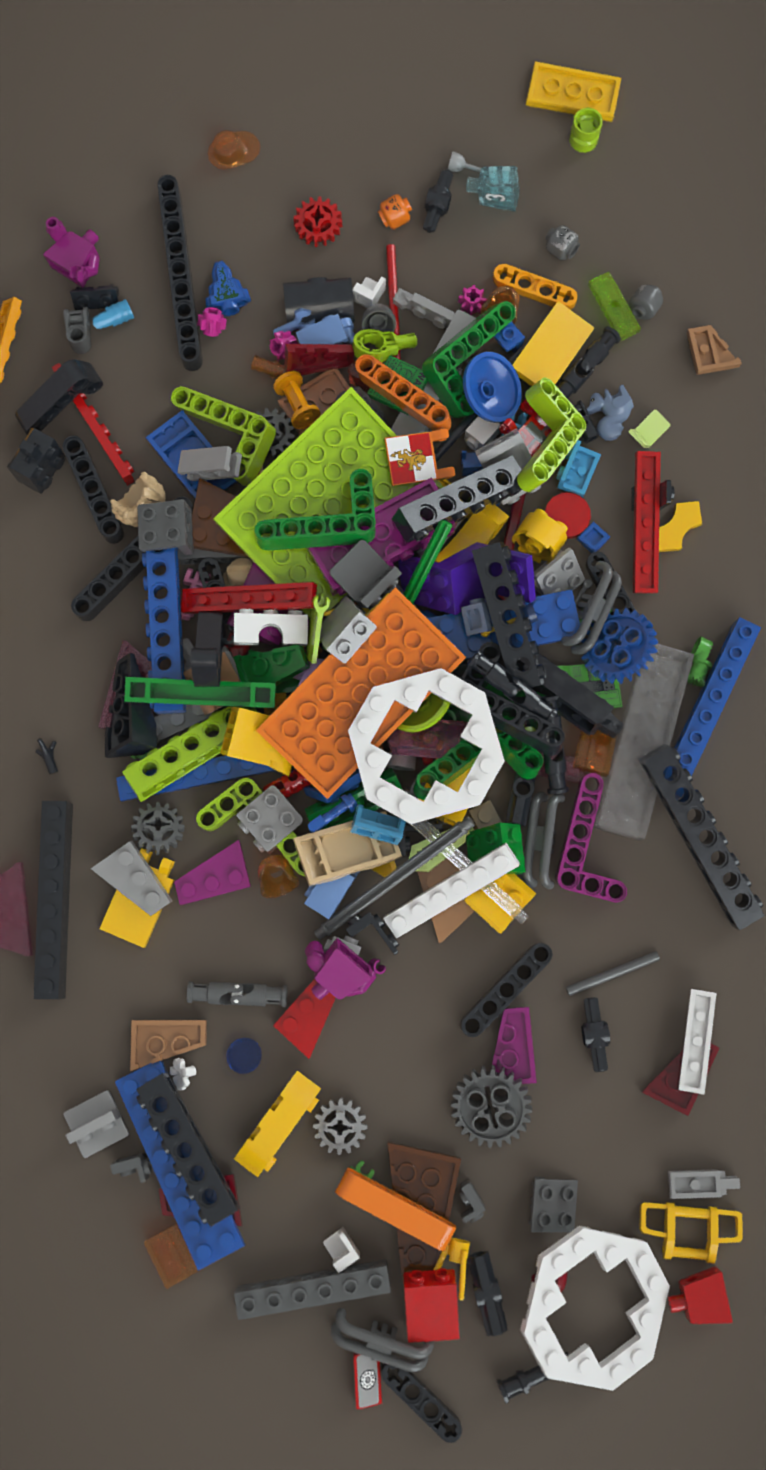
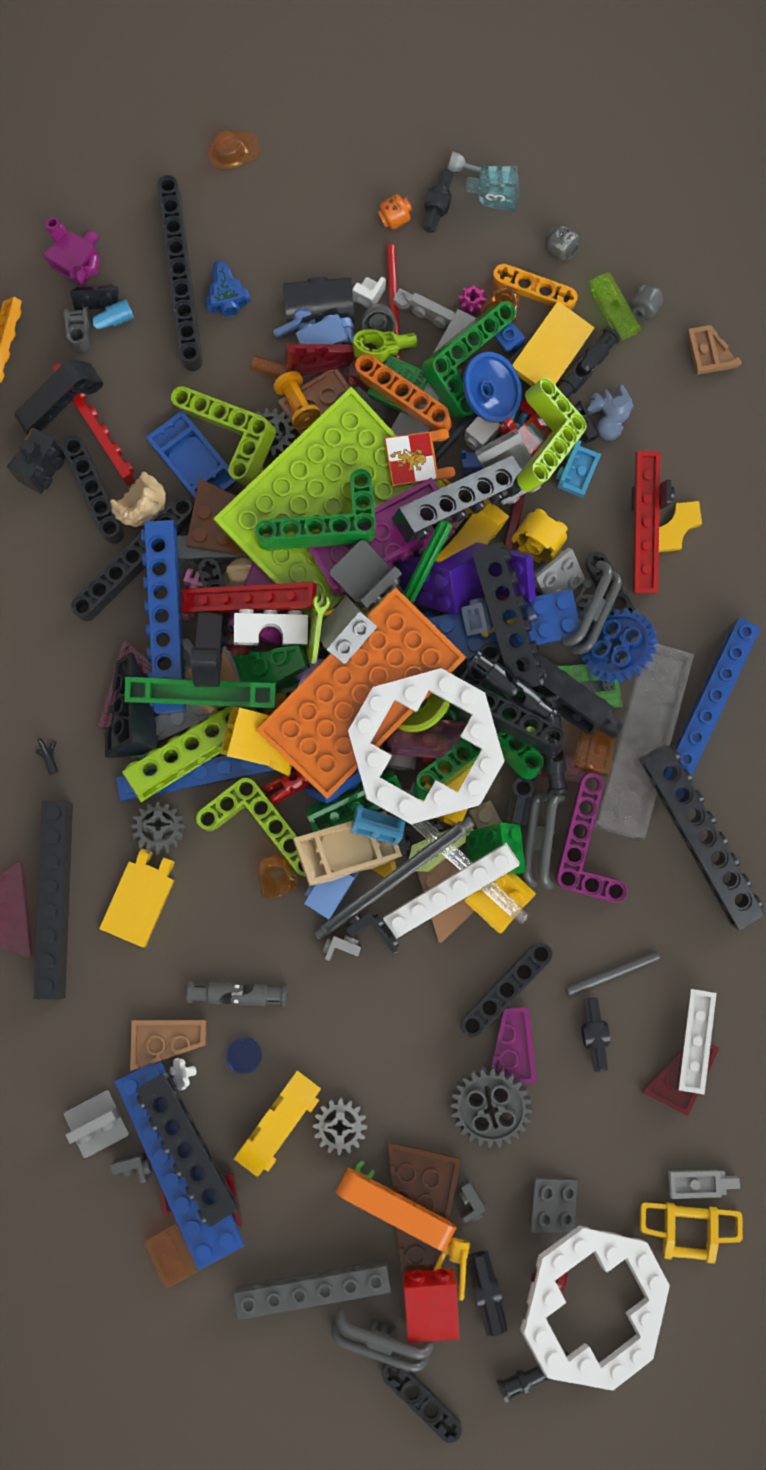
light grey wing [91,841,172,916] -> none
dark grey bracket [137,499,194,555] -> none
magenta wing [174,840,251,905] -> none
light grey piece [177,446,242,481] -> none
dark pink gear [197,307,227,337] -> none
light grey bracket [236,786,303,854] -> none
dark pink gear [270,331,298,360] -> none
red wing [273,979,336,1059] -> none
red gear [293,196,342,247] -> none
magenta torso [305,938,386,1000] -> none
blue hinge [308,794,358,833] -> none
white panel [323,1227,360,1273] -> none
slope [353,1353,382,1409] -> none
yellow tile [526,62,621,122] -> none
red tile [545,492,591,539] -> none
lime wheel [569,108,603,153] -> none
blue tile [577,521,610,553] -> none
yellowish green bracket [628,410,671,448] -> none
red torso [667,1266,733,1324] -> none
bright green connector [684,636,713,687] -> none

